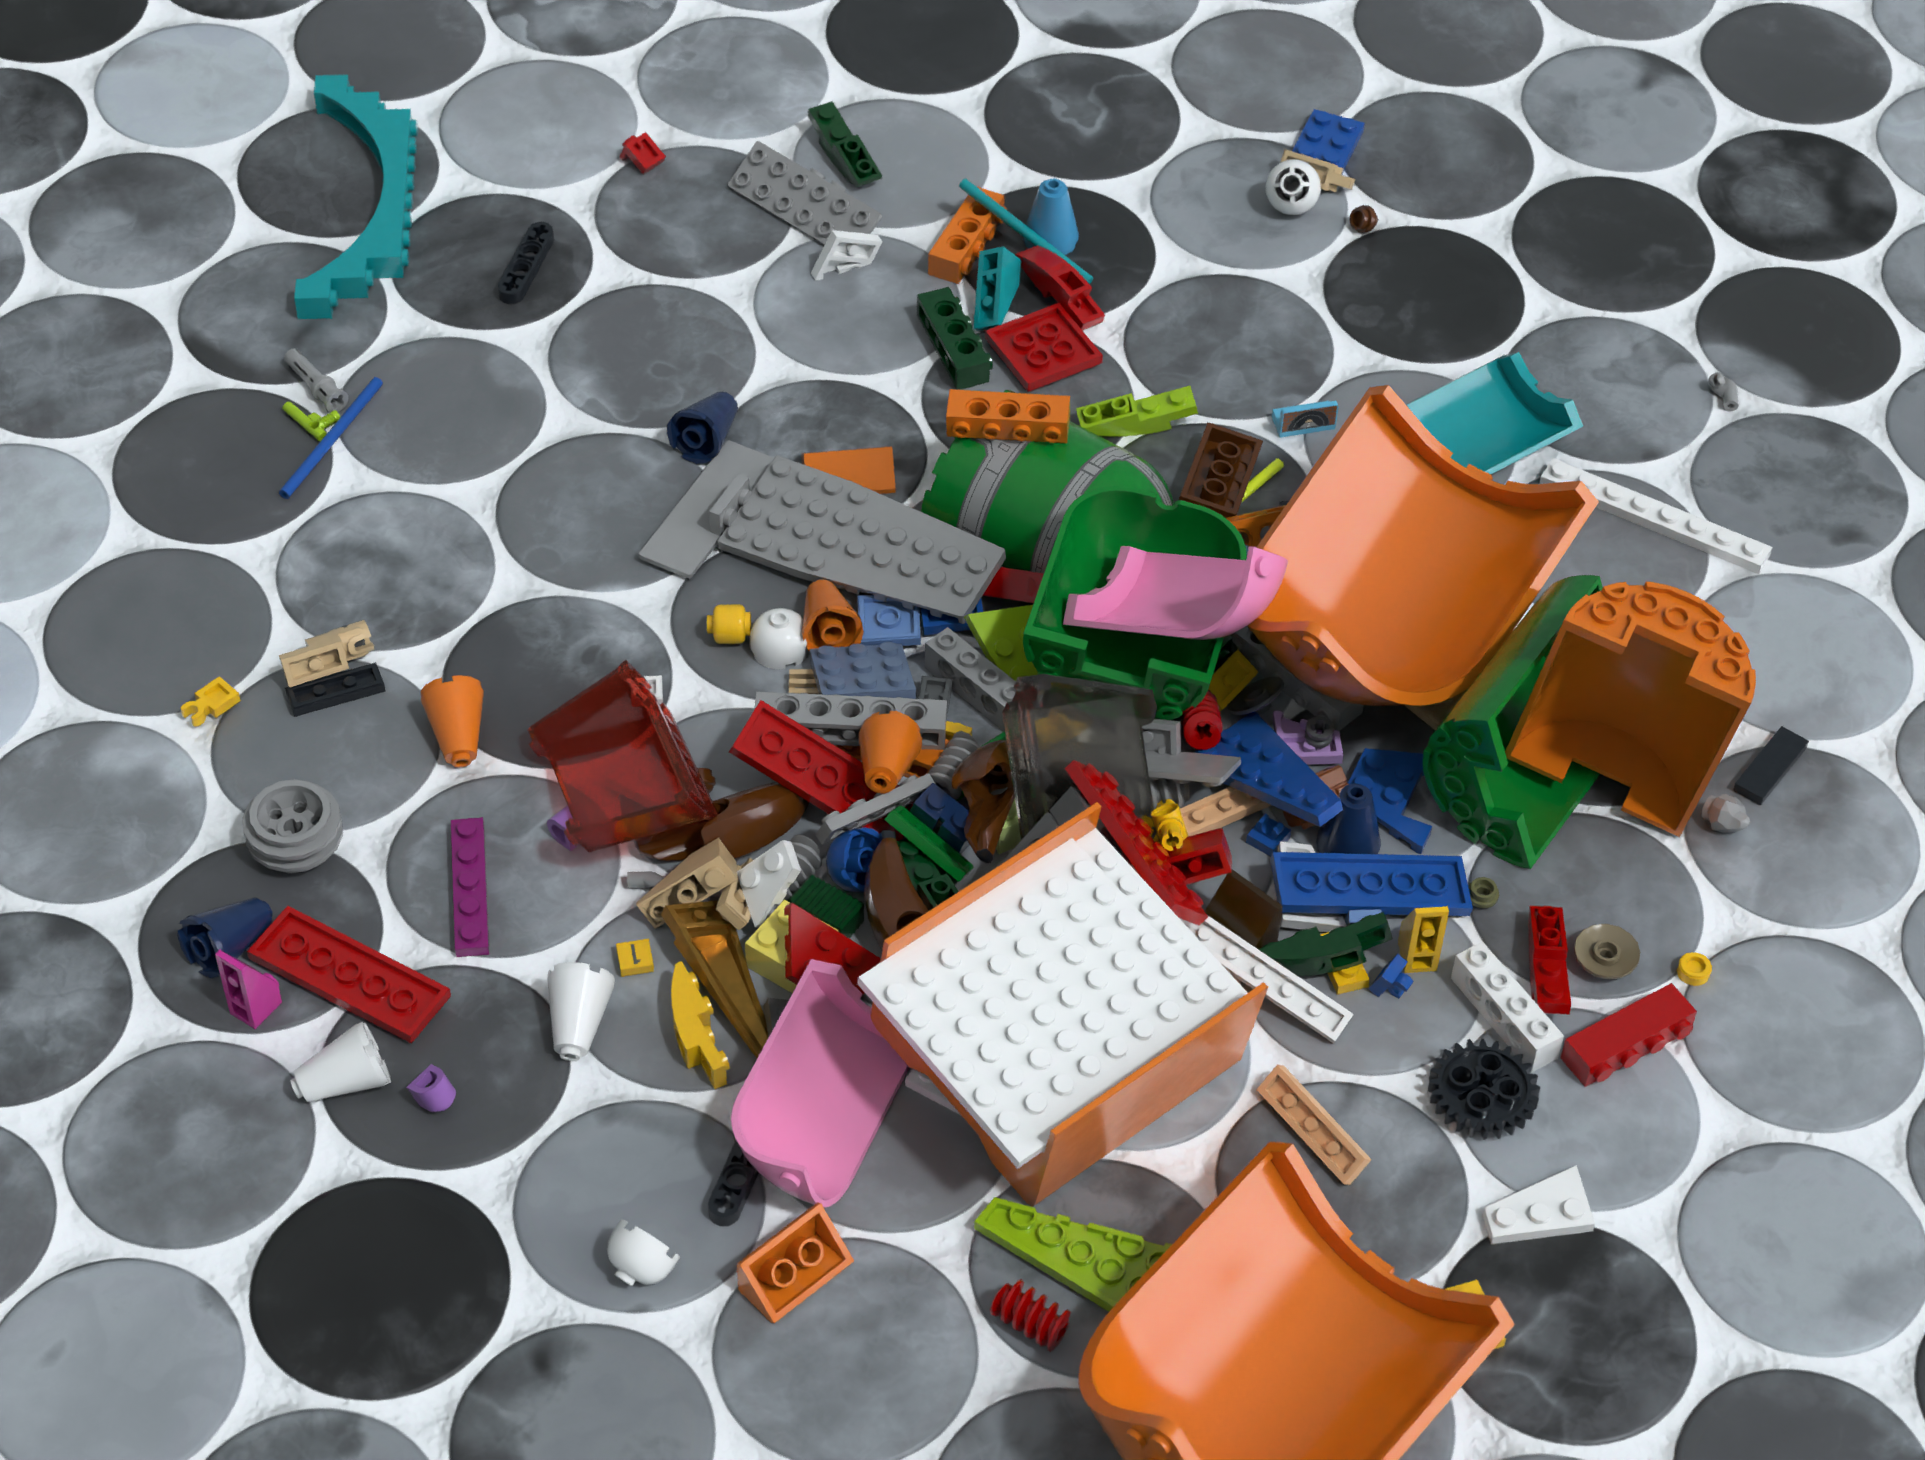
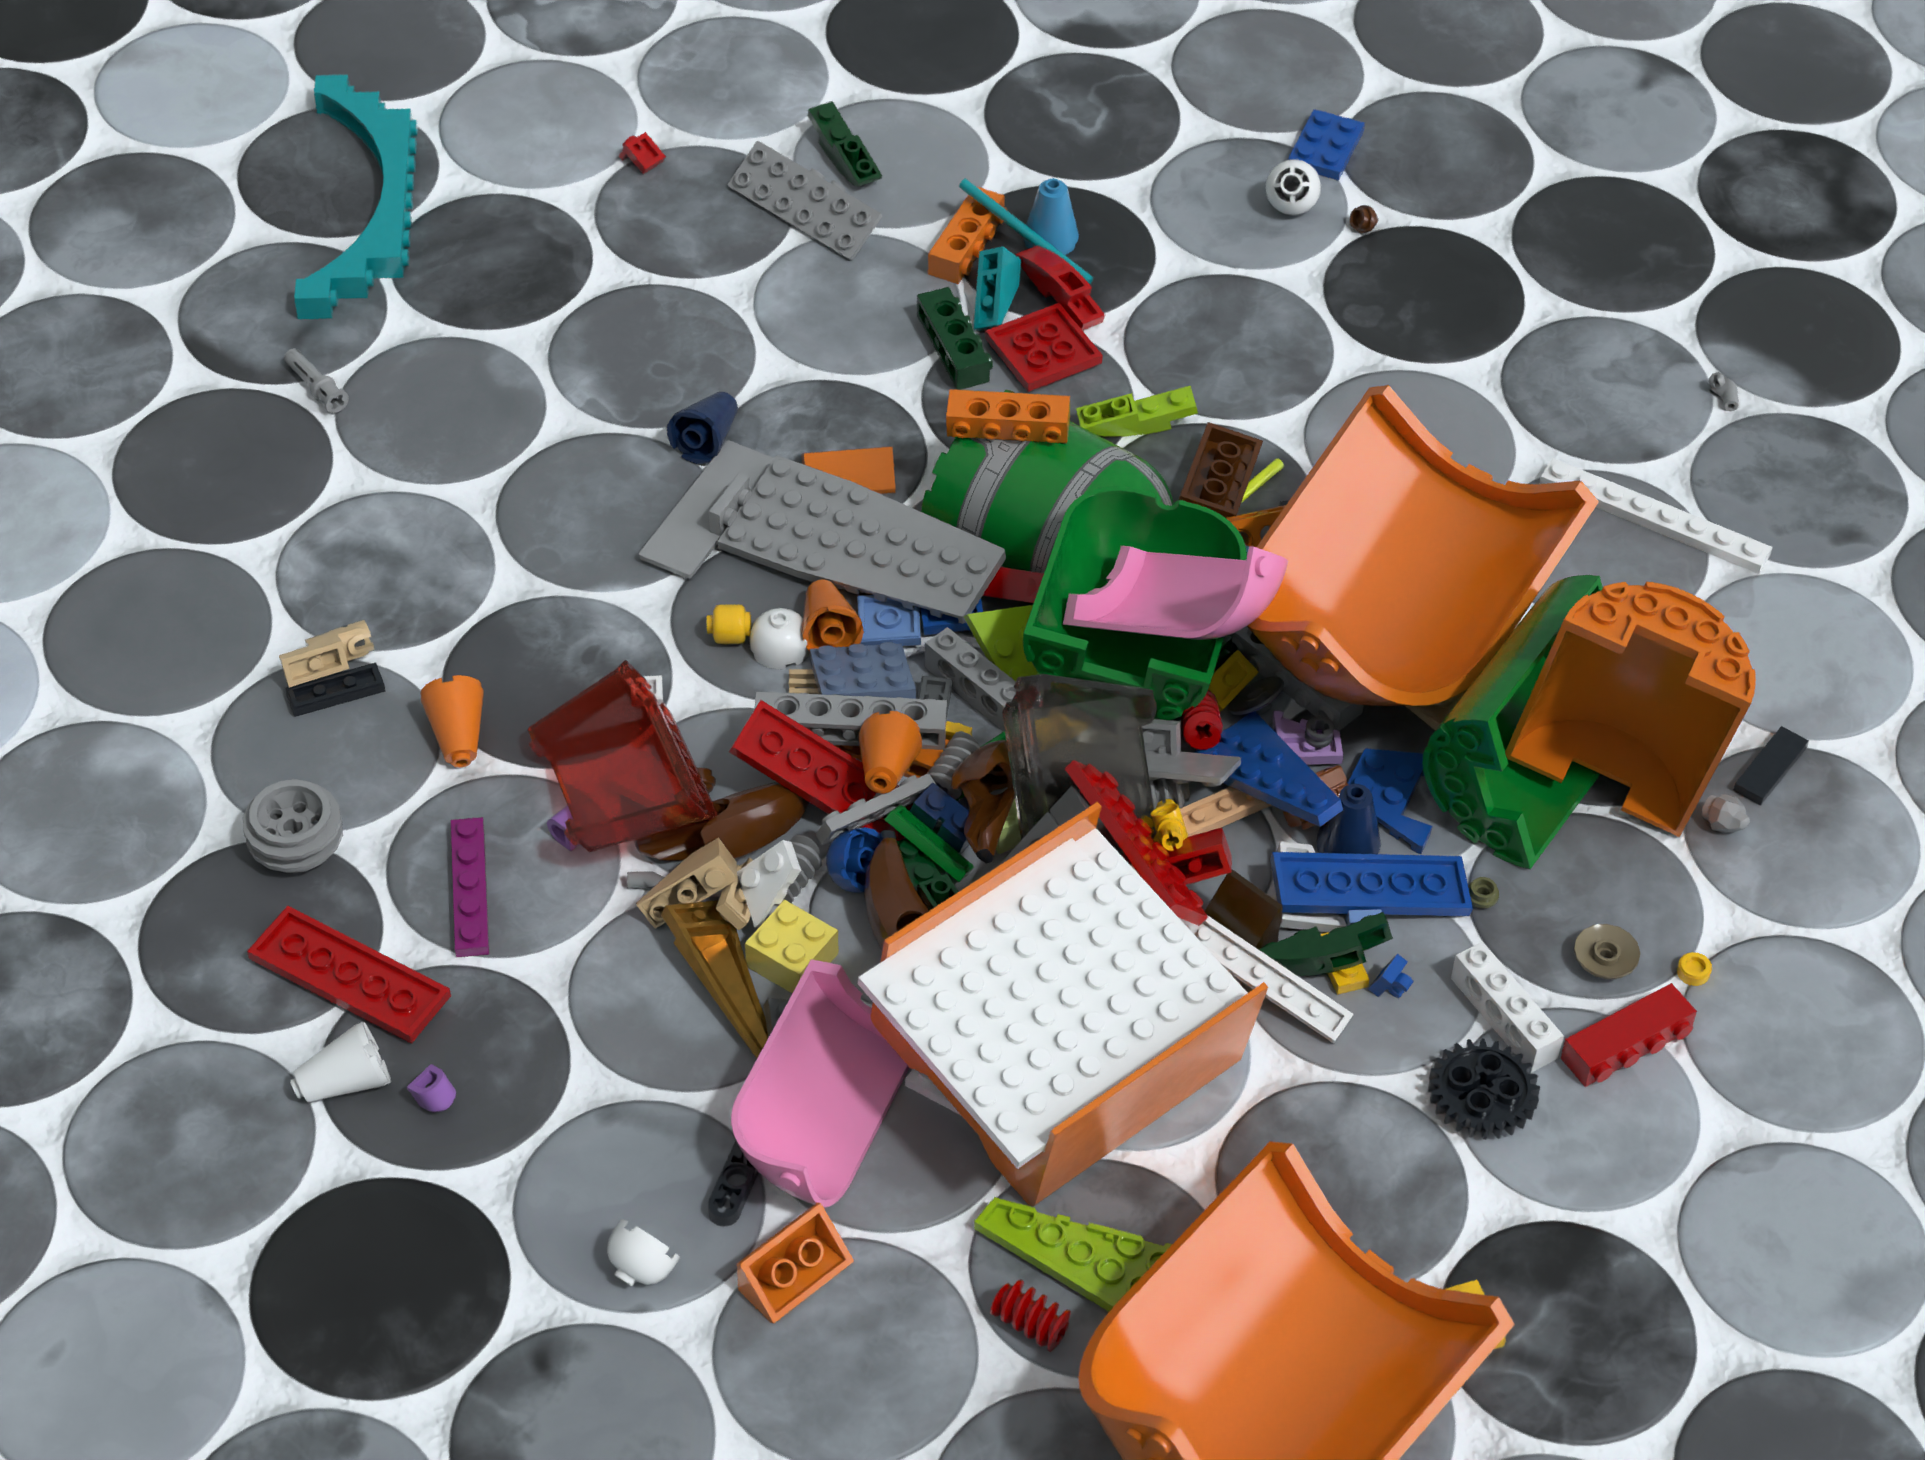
dark blue cone [177,897,273,978] -> none
yellow plate [180,676,241,727] -> none
dark pink slope [215,950,282,1029] -> none
blue piece [279,377,383,499] -> none
lime hose [282,401,340,442] -> none
black beam [498,222,554,304] -> none
white cone [547,962,615,1061] -> none
yellow tile [616,938,654,977] -> none
yellow slope [671,961,730,1089] -> none
red wing [784,903,881,995] -> none
dark green brick [787,874,864,938] -> none
white wing [811,230,883,280] -> none
blue tile [1246,814,1291,857] -> none
light nougat plate [1256,1064,1372,1185] -> none
panel [1272,401,1339,438] -> none
tan hinge [1280,149,1355,192] -> none
yellow slope [1398,906,1449,973] -> none
teal panel [1406,352,1583,474] -> none
white wing [1482,1165,1595,1244] -> none
red slope [1529,905,1571,1015] -> none

